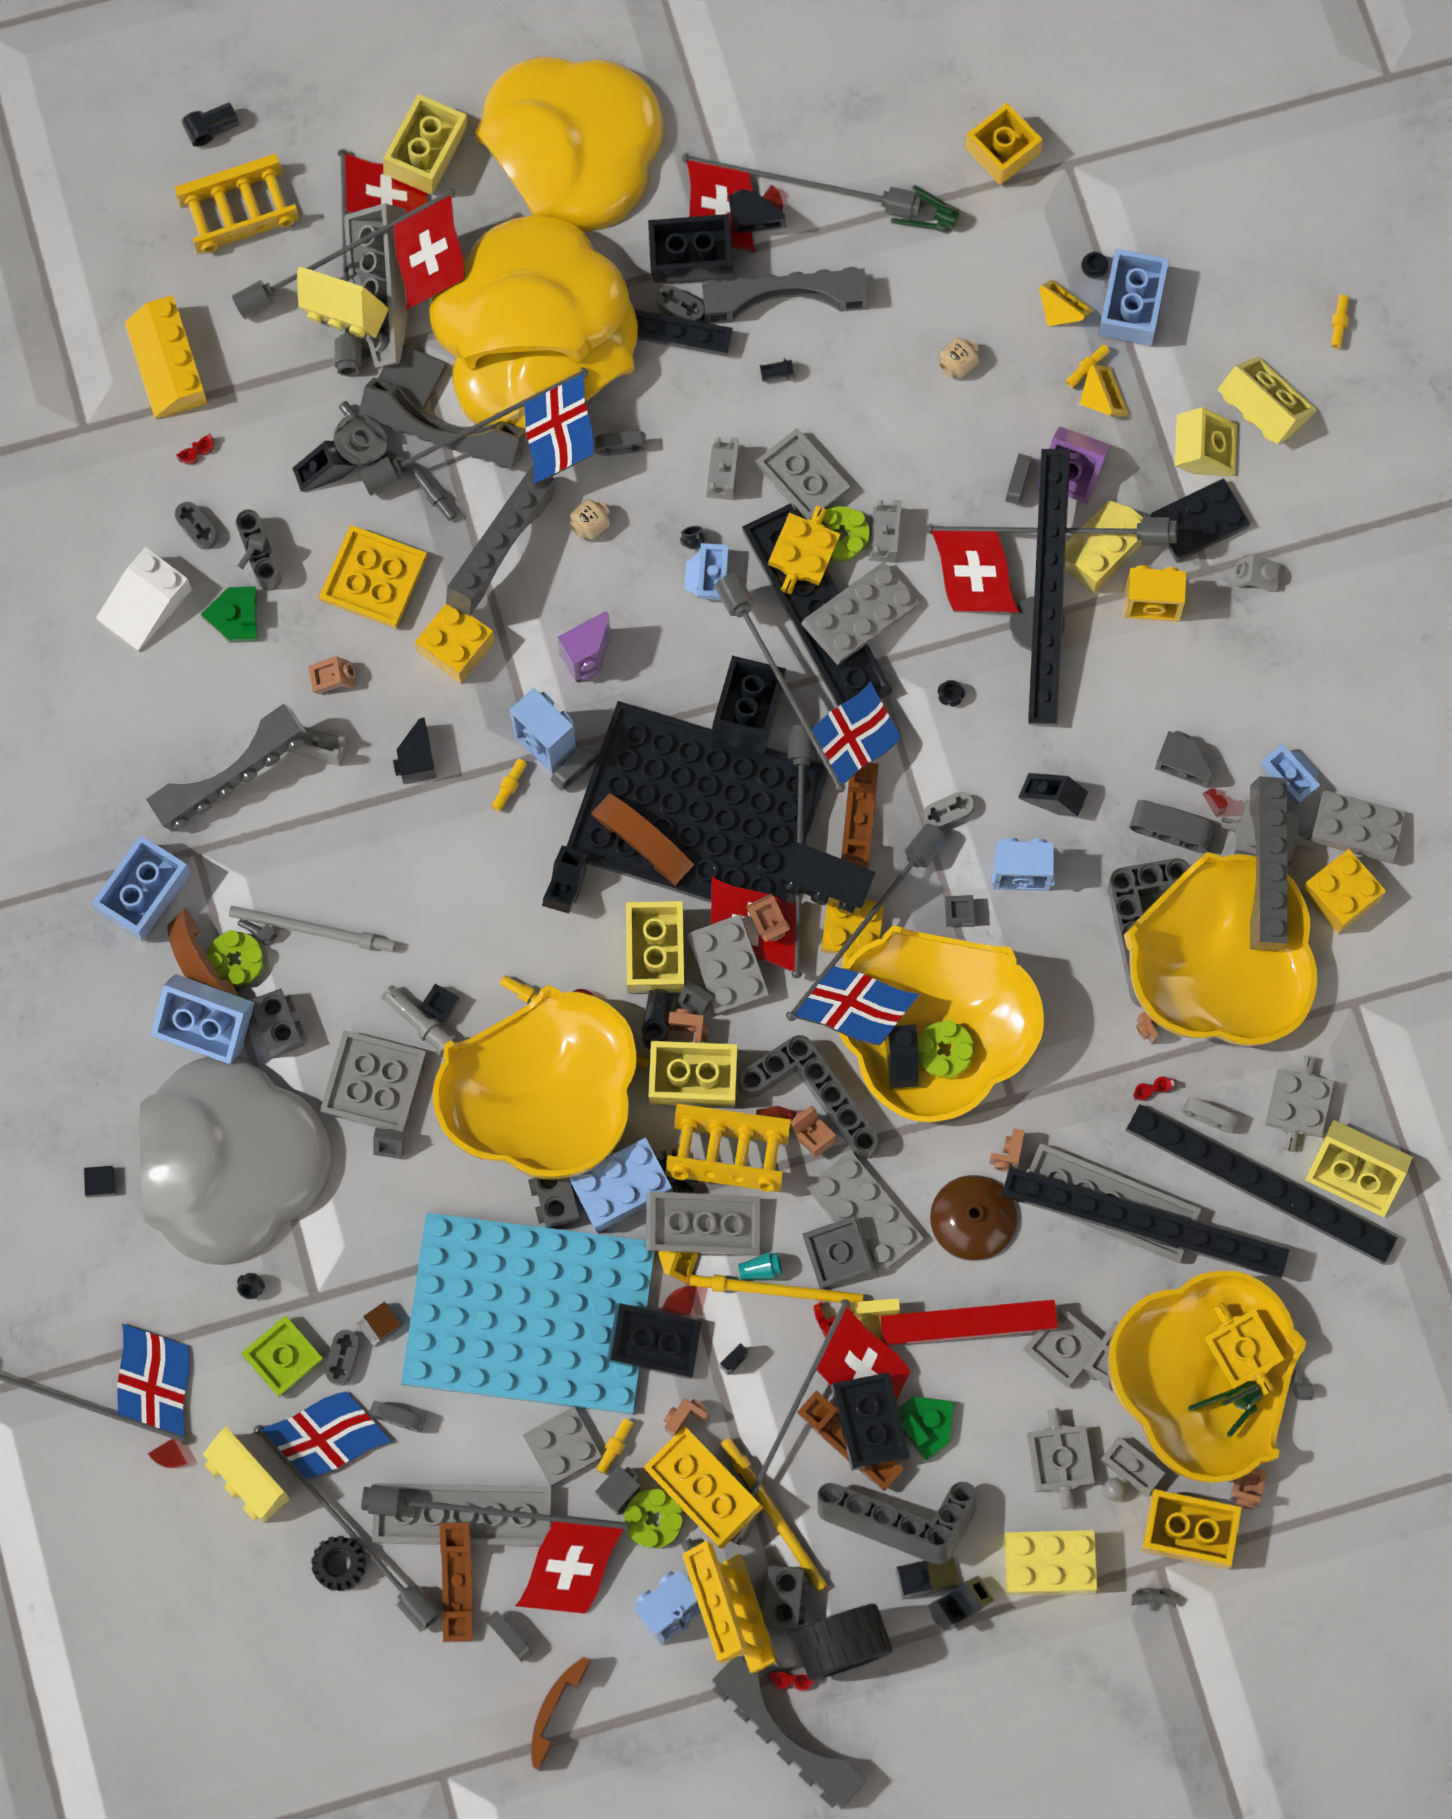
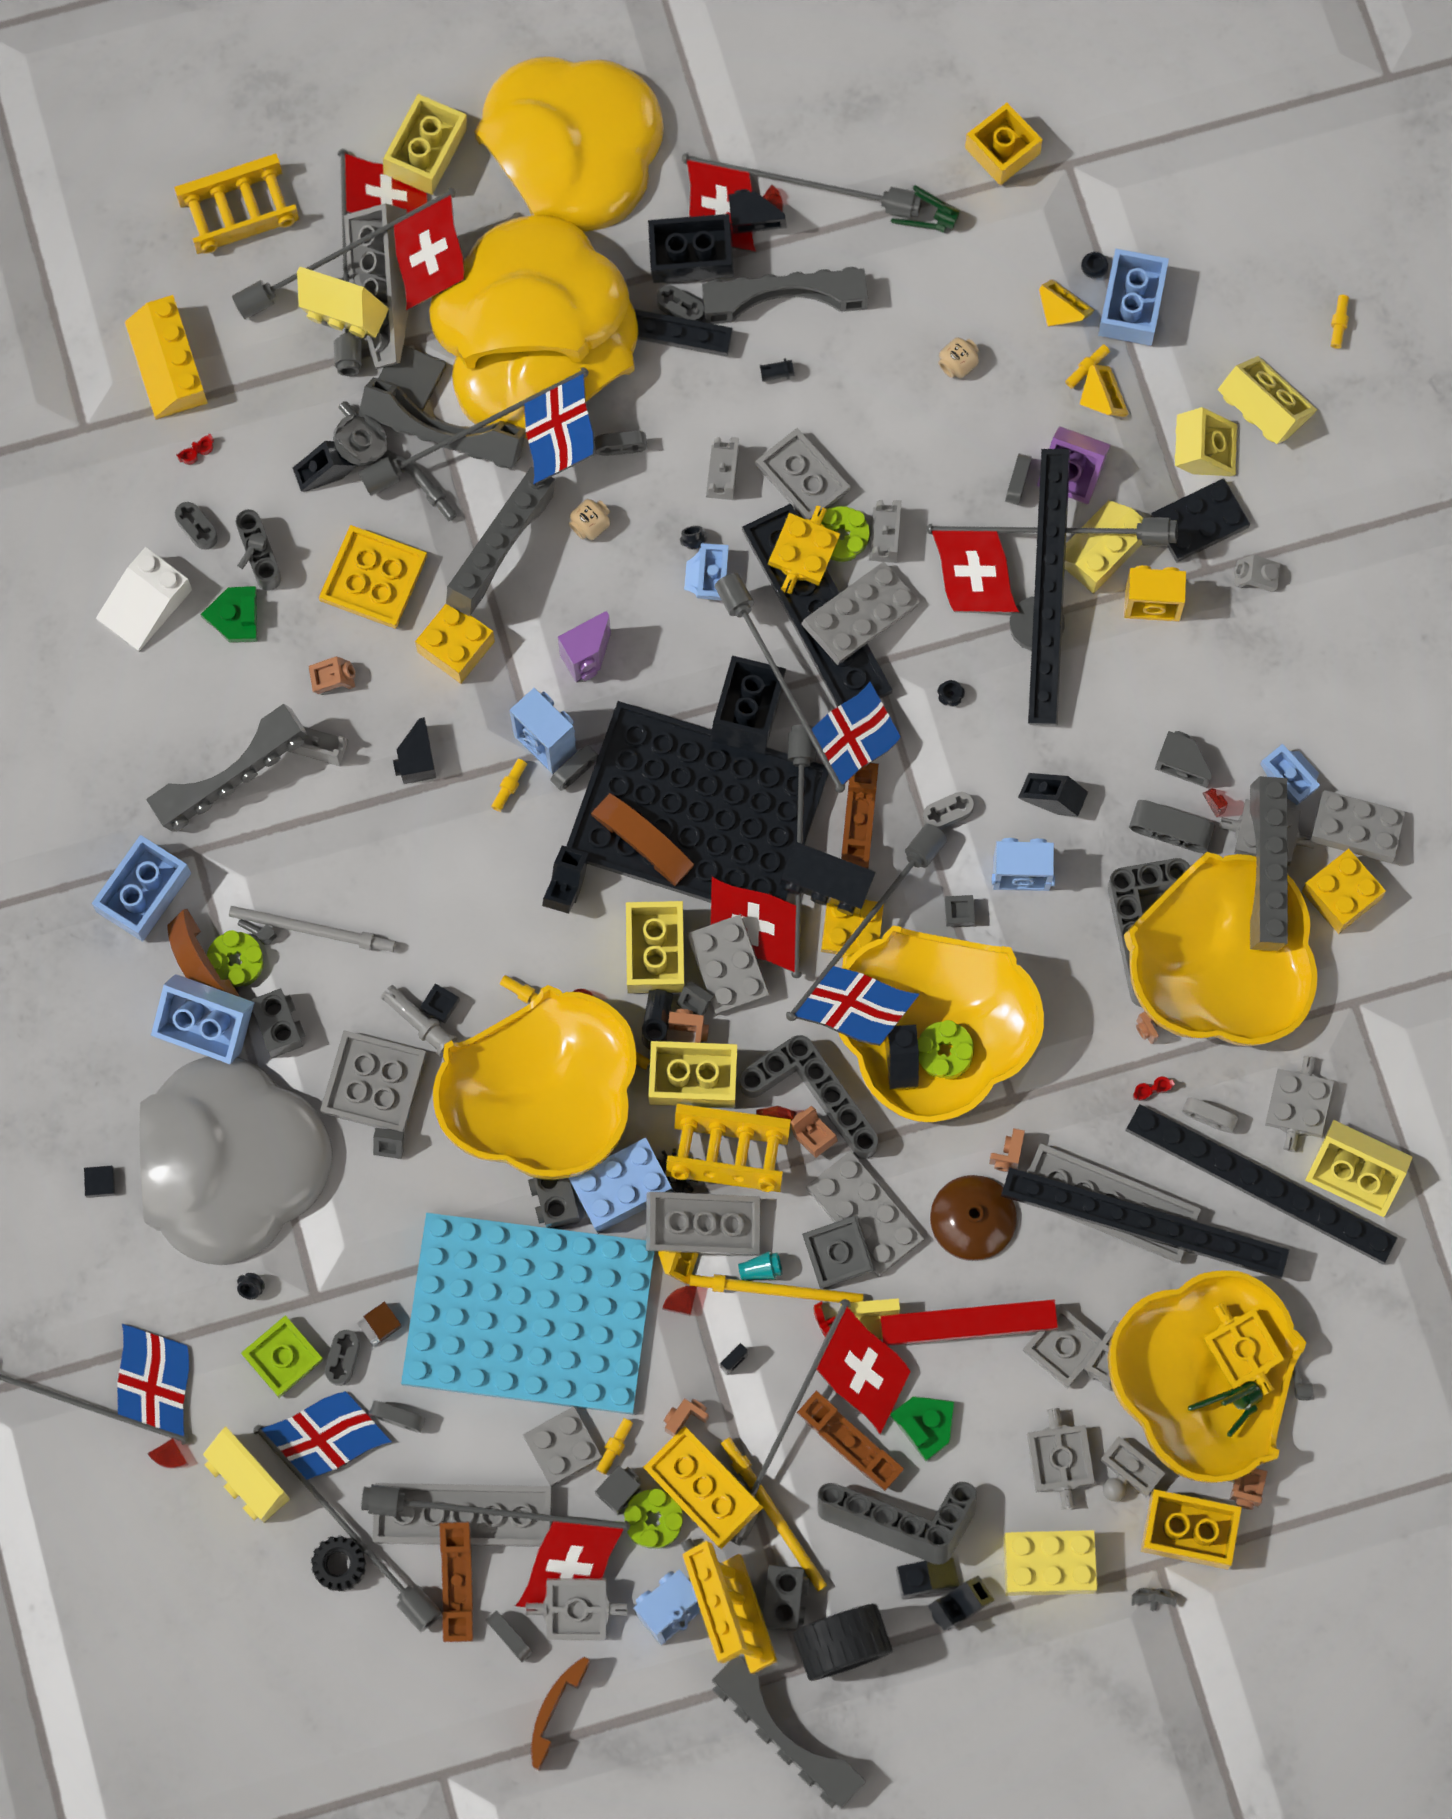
black piece [181,102,240,147] -> none
black plate [607,1303,702,1379] -> none
nougat bracket [746,894,790,942] -> none
red piece [770,1672,815,1692] -> none
black plate [831,1372,910,1471] -> none
none -> light grey plate [526,1578,627,1640]

